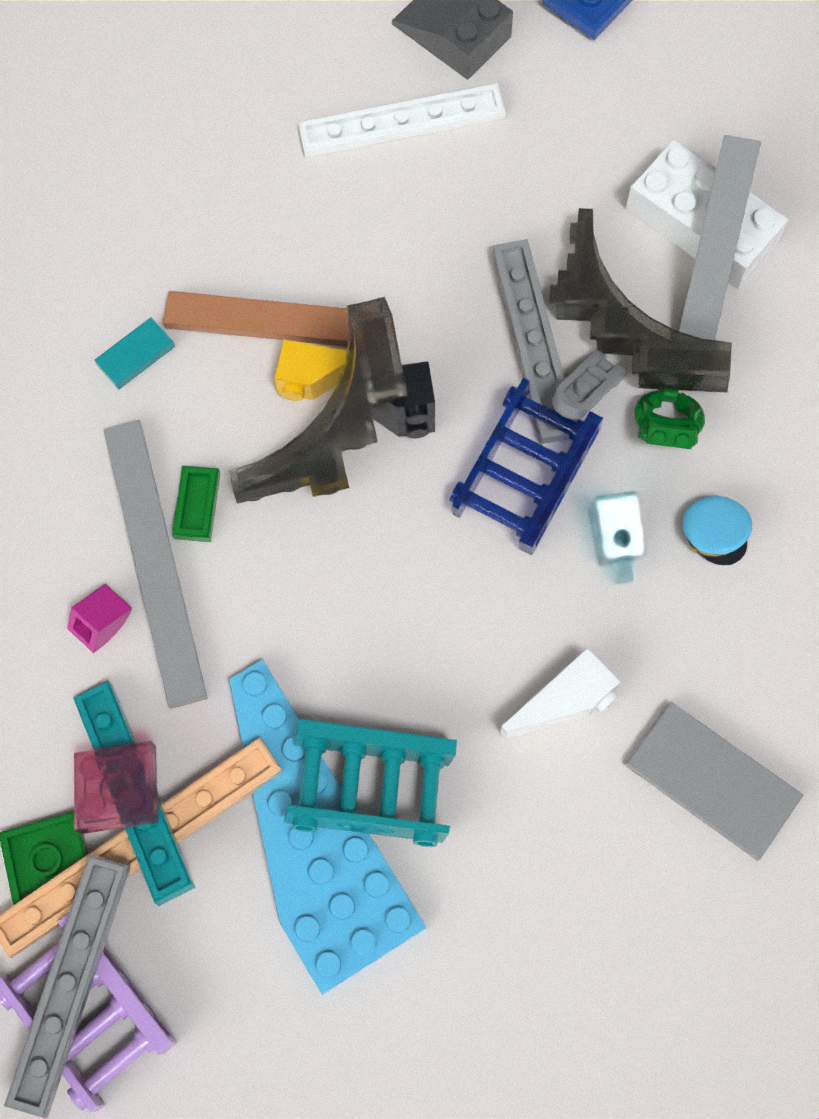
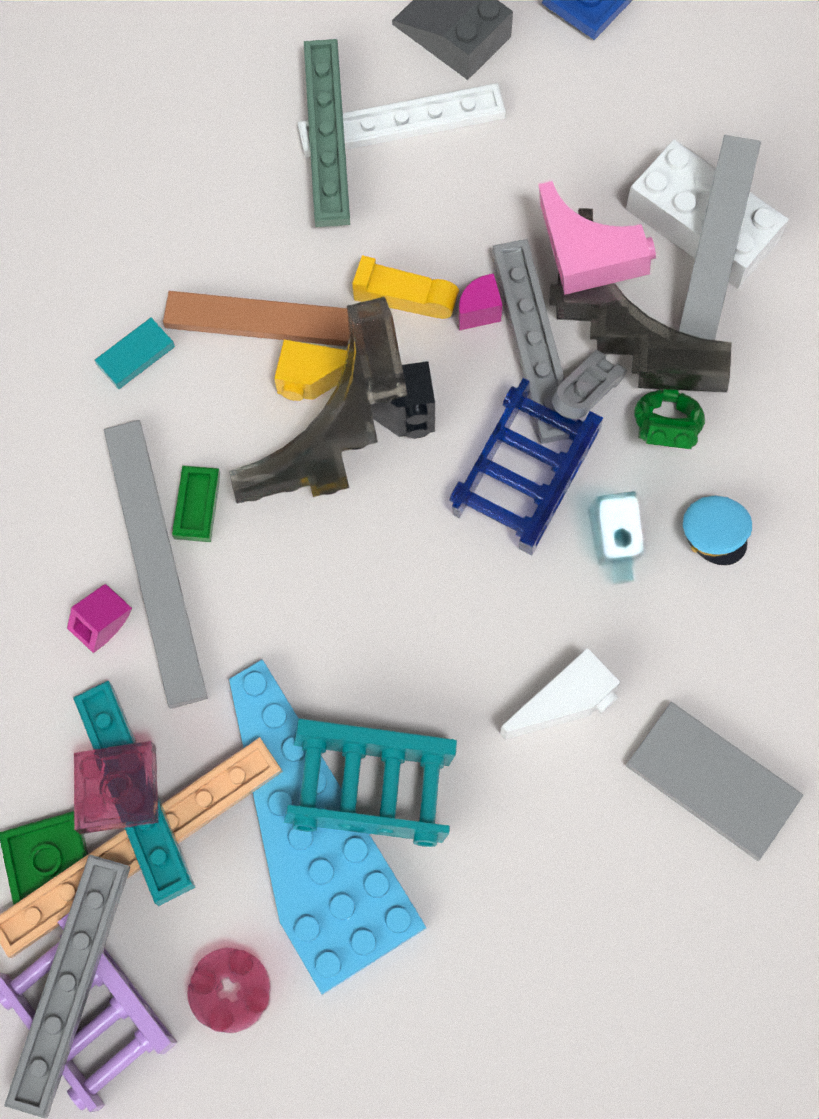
none -> clear pink plate [187,948,272,1033]
none -> sand green tile [304,39,351,227]
none -> yellow leg [352,255,459,319]
none -> dark pink brick [459,273,503,331]
none -> bright pink arch [538,181,656,295]

